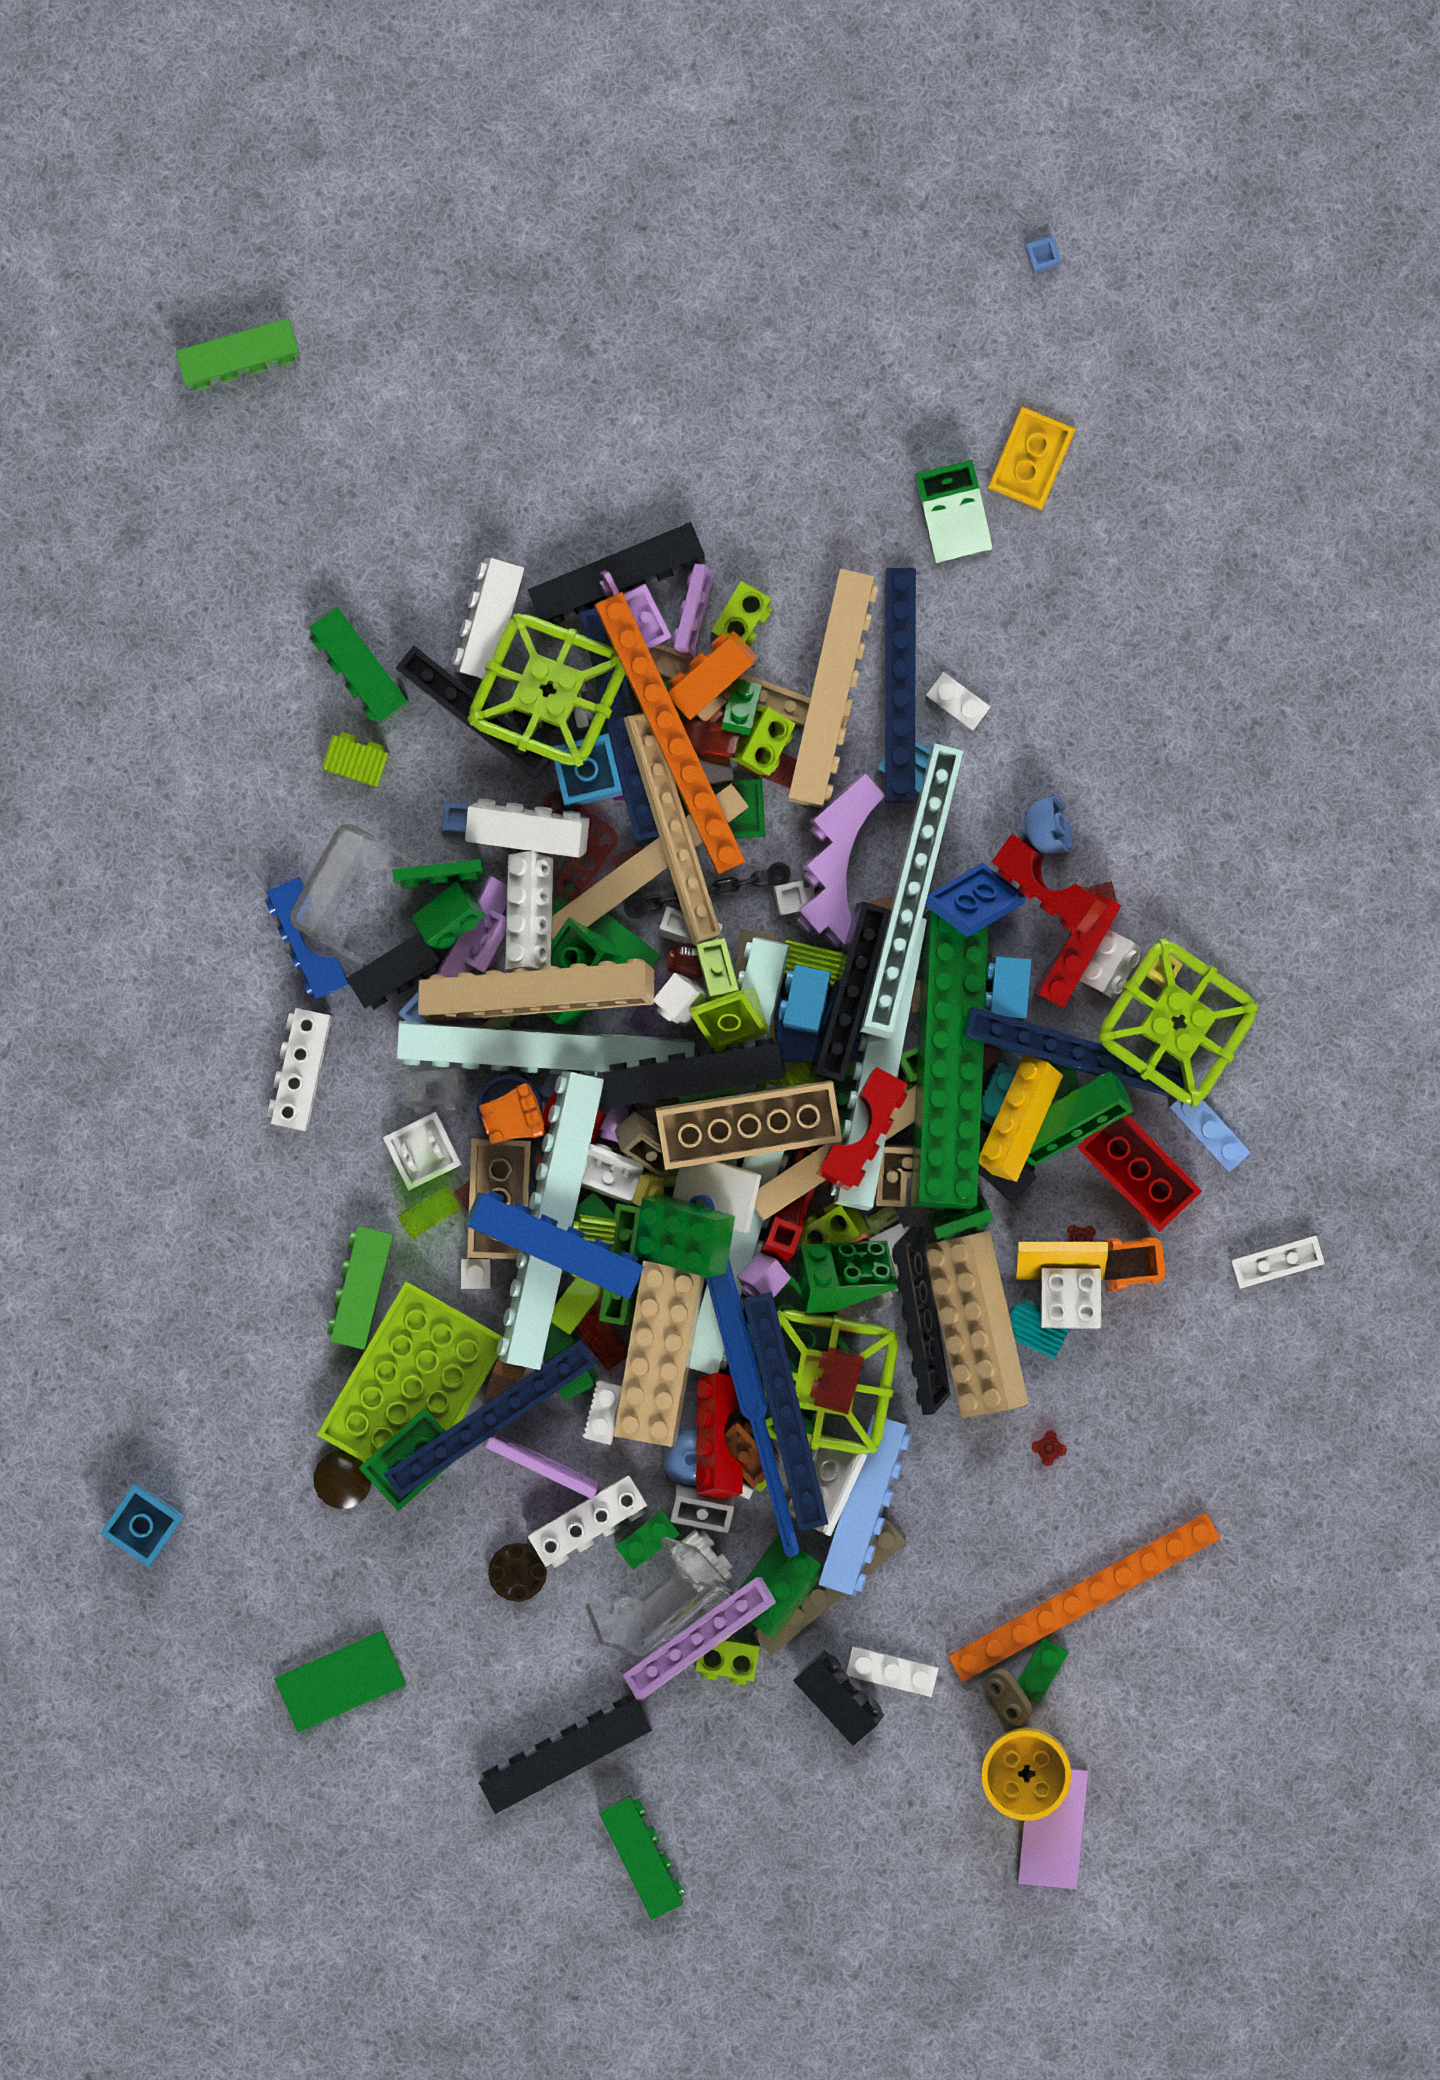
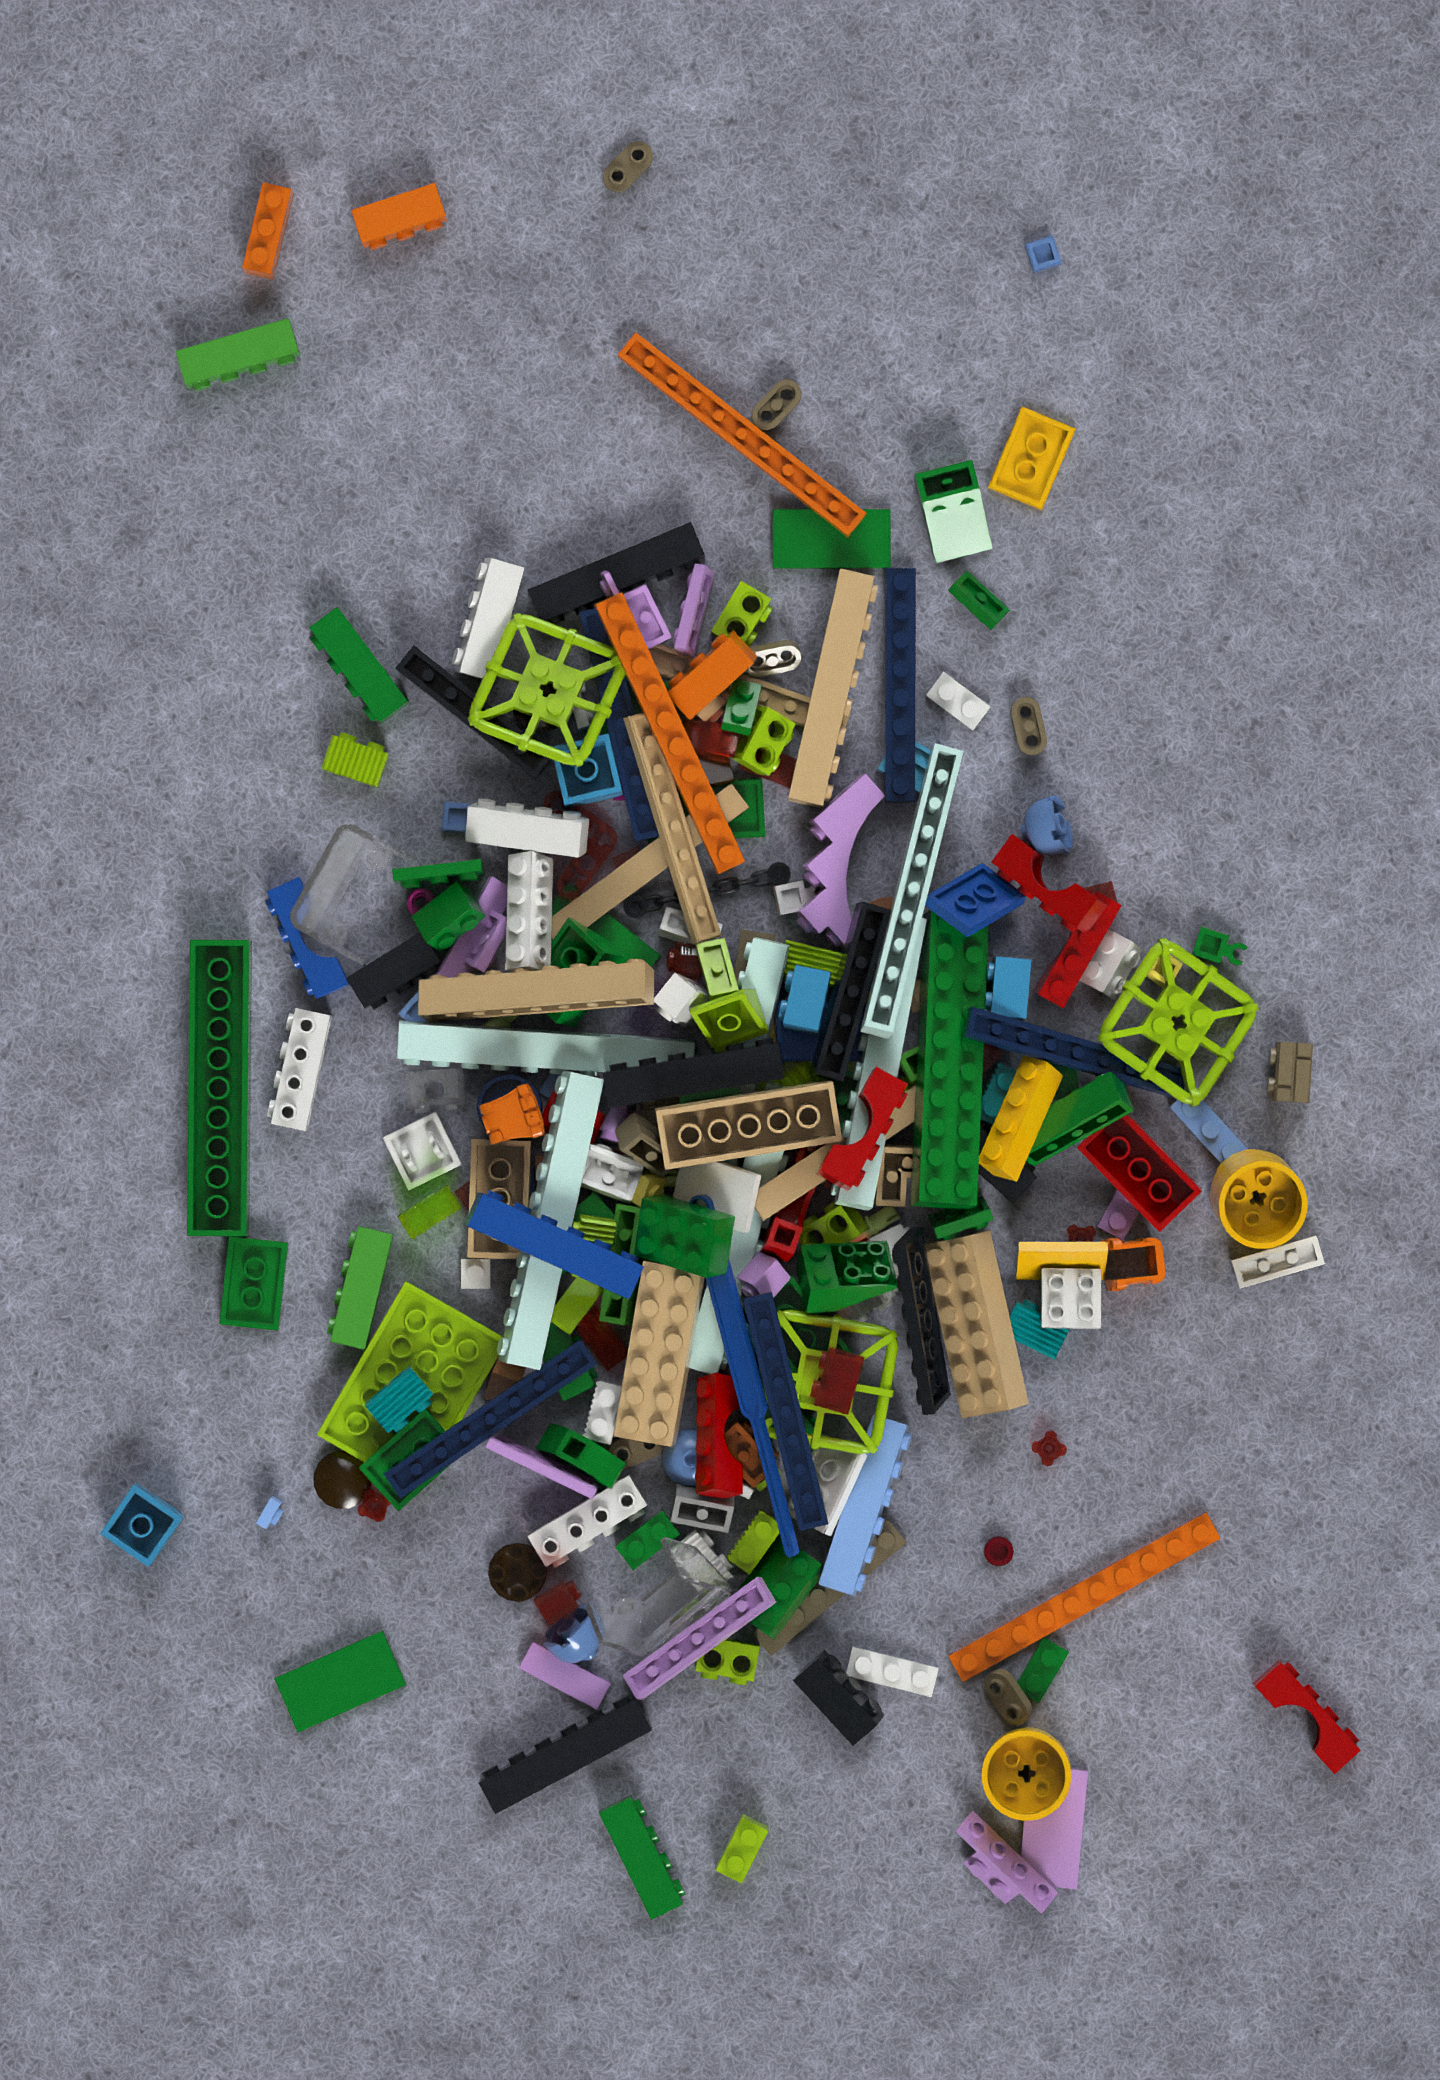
none -> green brick [187,940,252,1236]
none -> green plate [219,1236,289,1331]
none -> orange brick [242,182,294,280]
none -> light blue plate [256,1496,284,1529]
none -> orange brick [351,183,447,250]
none -> clear red plate [357,1489,391,1522]
none -> teal brick [364,1365,433,1433]
none -> dark pink plate [407,888,435,915]
none -> lavender tile [519,1641,611,1710]
none -> clear red brick [533,1577,582,1626]
none -> green slope [536,1423,626,1489]
none -> medium blue cylinder [543,1604,603,1663]
none -> dark tan plate [603,141,653,193]
none -> dark tan plate [608,1438,664,1469]
none -> orange plate [617,332,866,537]
none -> lime brick [715,1813,769,1884]
none -> lime brick [727,1509,780,1575]
none -> dark tan plate [745,640,802,677]
none -> dark tan plate [752,379,801,432]
none -> green tile [773,509,891,569]
none -> green plate [948,571,1010,630]
none -> lavender bracket [956,1811,1058,1913]
none -> dark red tile [984,1536,1014,1566]
none -> dark tan plate [1011,697,1047,756]
none -> lavender plate [1097,1189,1139,1241]
none -> green plate [1192,926,1247,966]
none -> yellow brick [1209,1149,1308,1249]
none -> red arch [1252,1660,1361,1774]
none -> dark tan brick [1267,1042,1313,1103]

